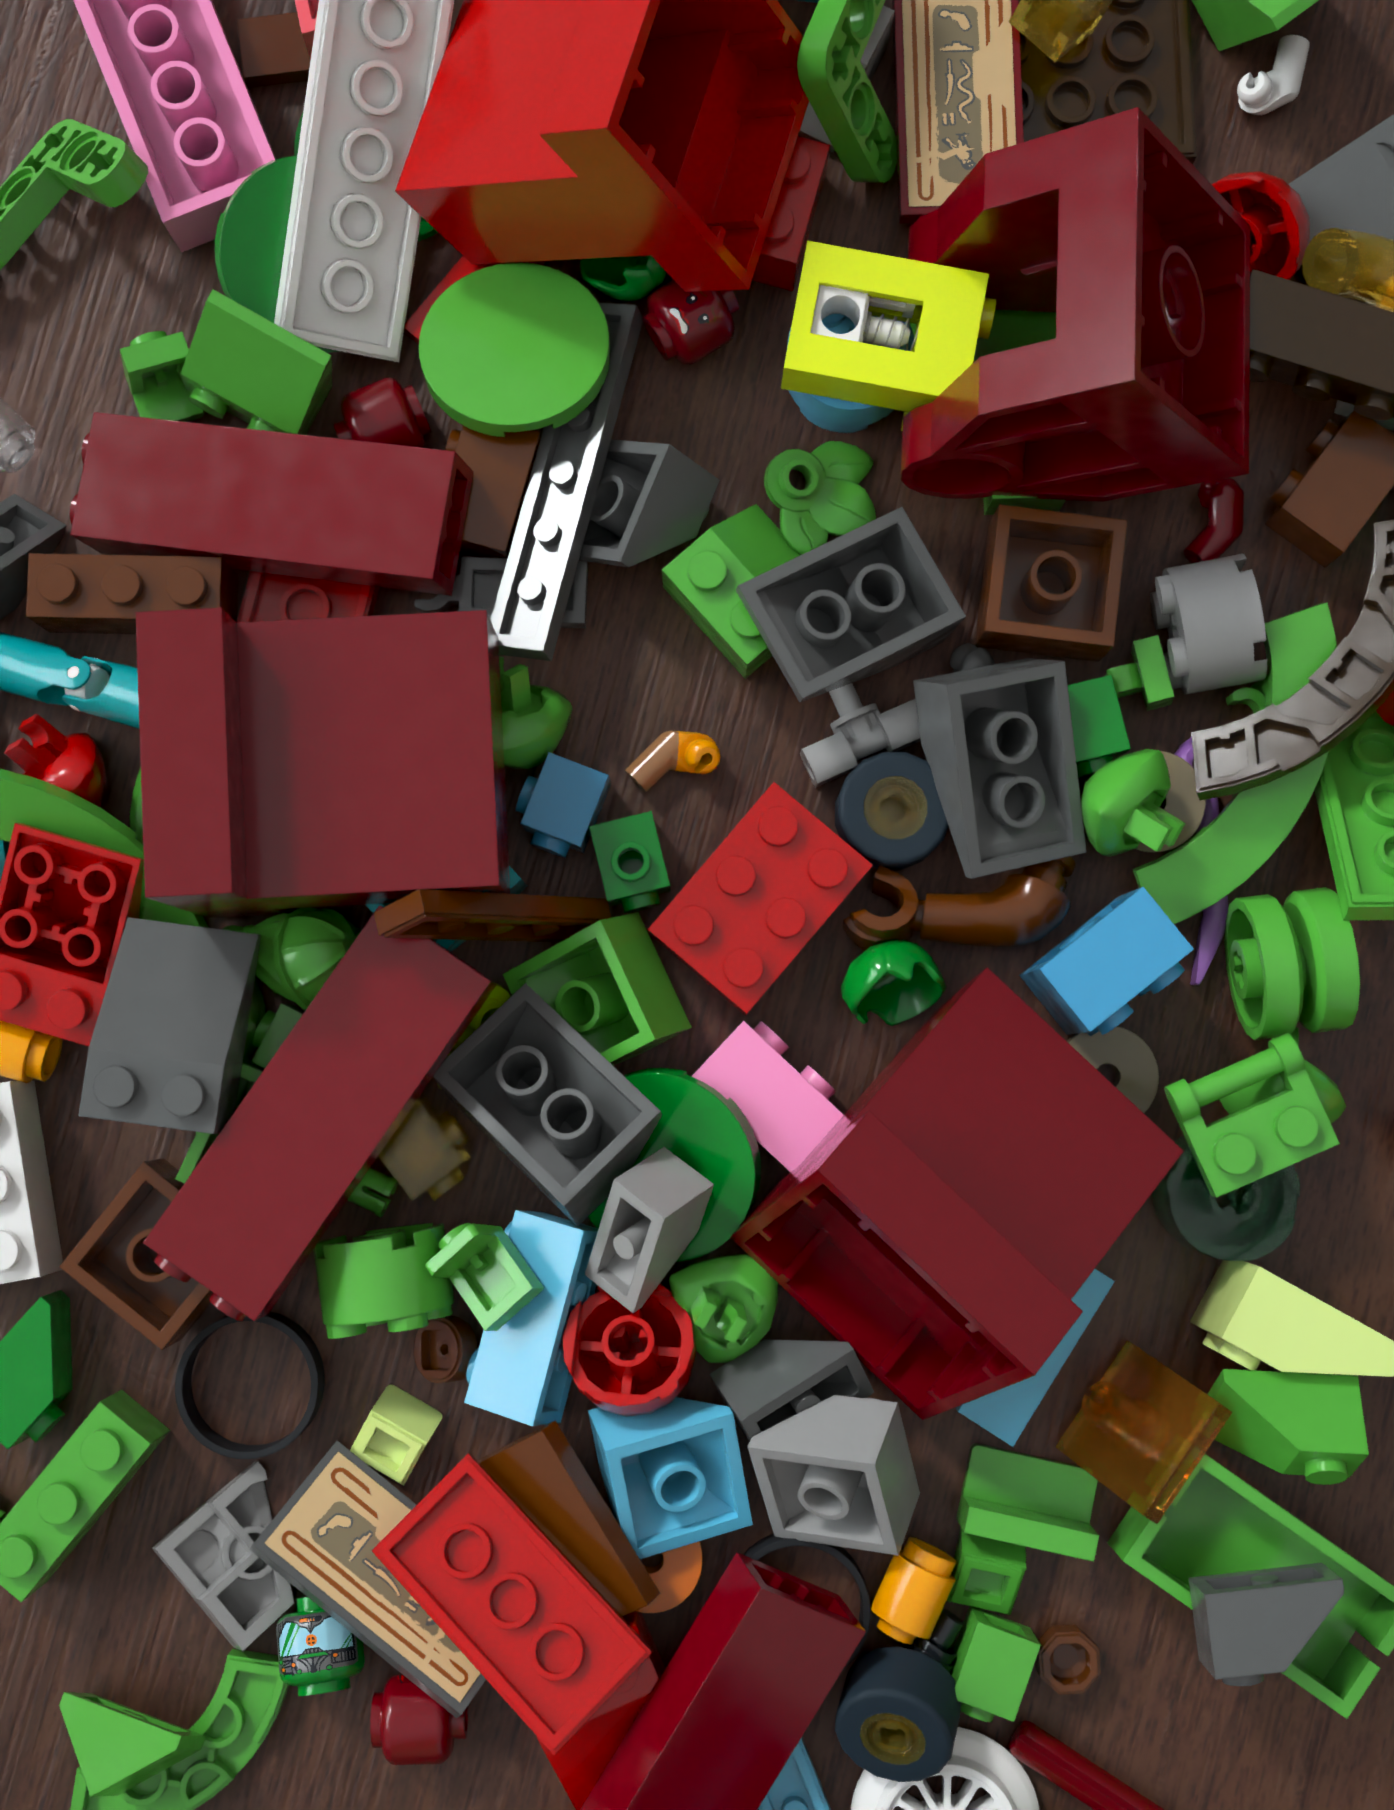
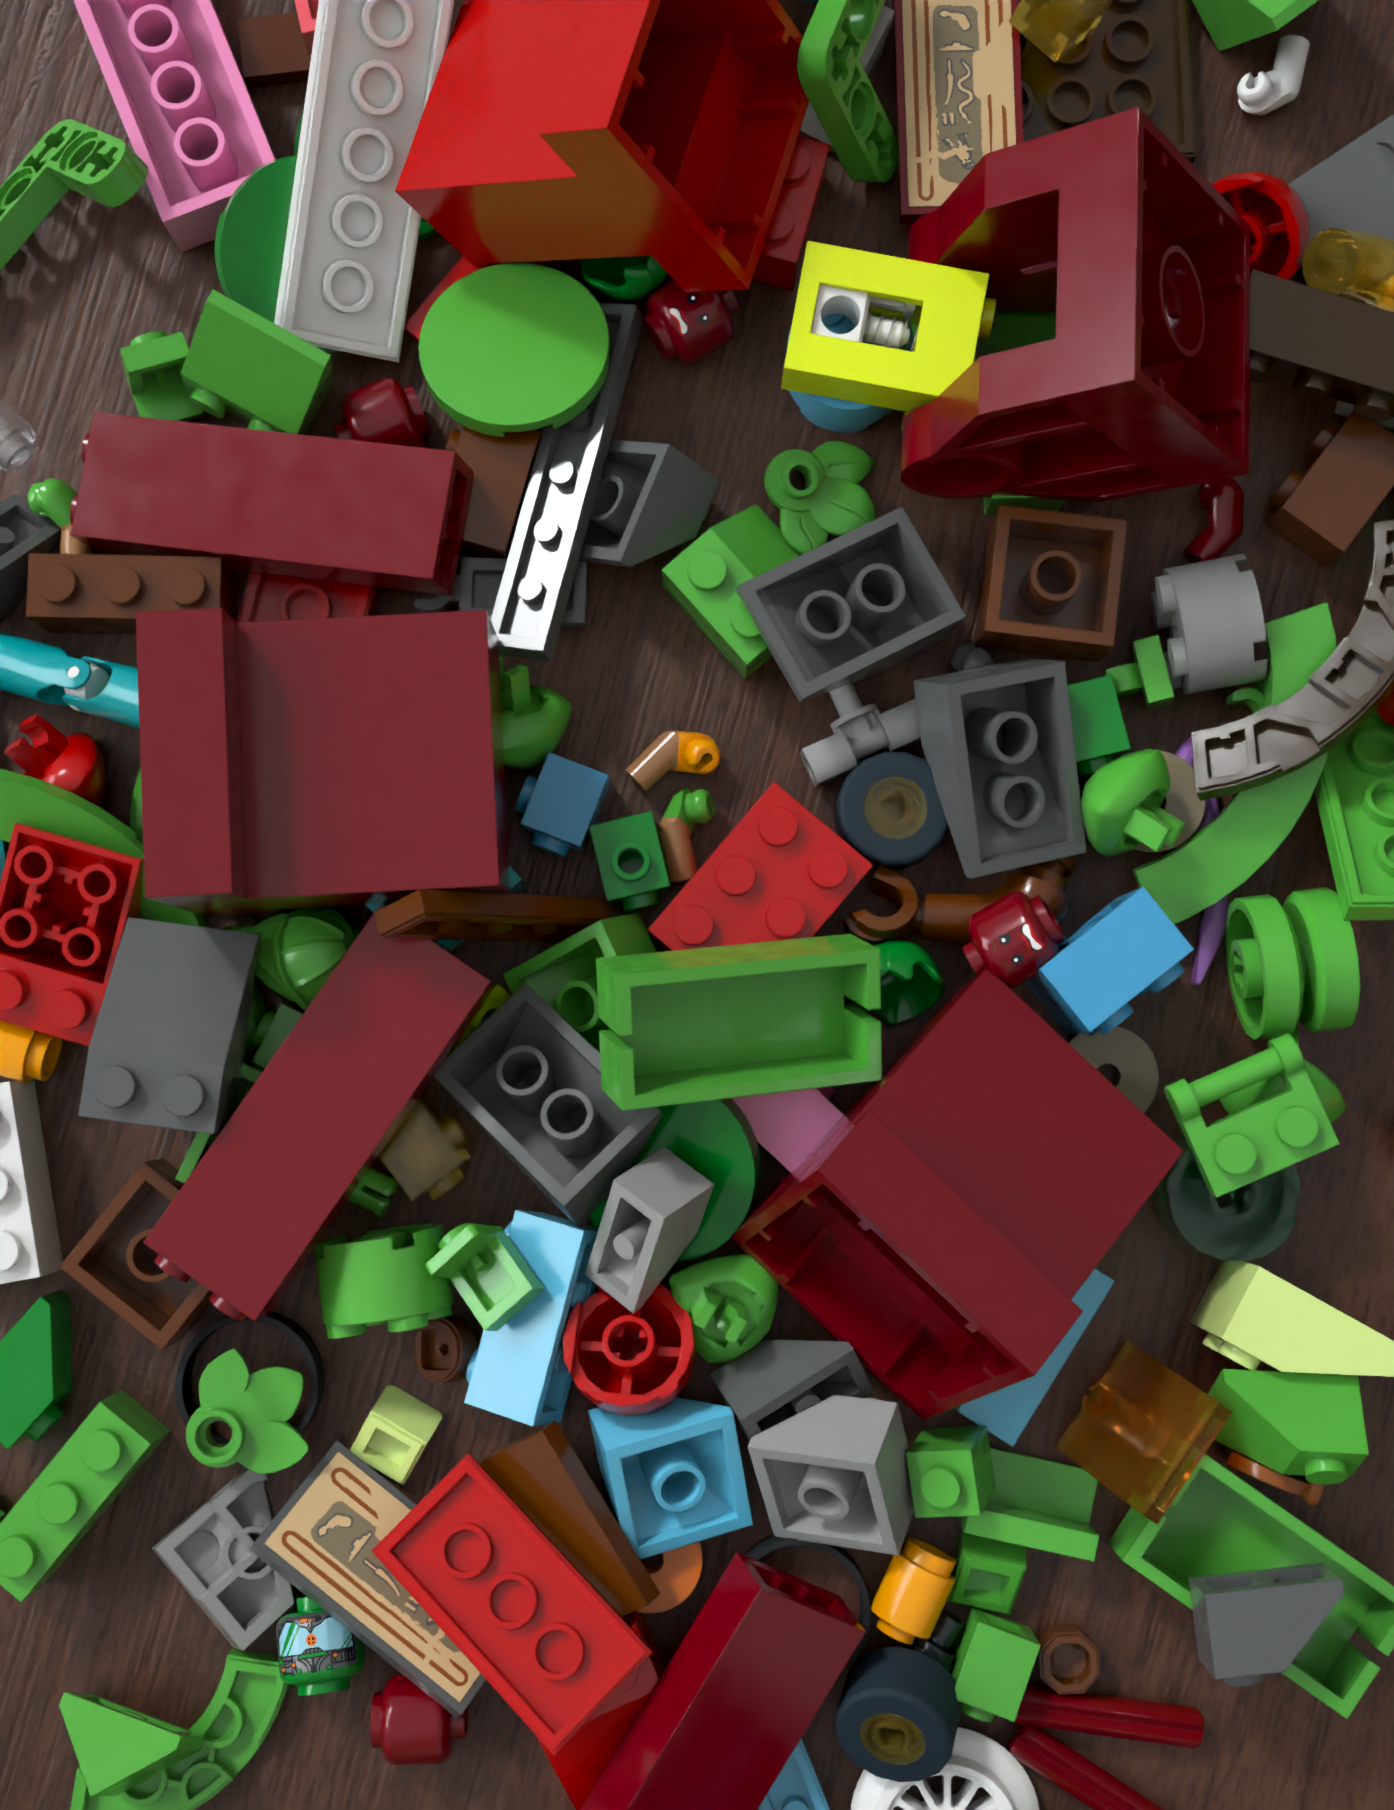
none -> bright green arm [27,478,93,554]
none -> bright green plate [186,1348,310,1474]
none -> bright green piece [596,934,882,1111]
none -> arm [657,788,715,882]
none -> bright green brick [906,1425,996,1518]
none -> dark red head [962,891,1066,988]
none -> dark red axle [1014,1684,1204,1749]
none -> dark orange piece [1226,1449,1325,1505]

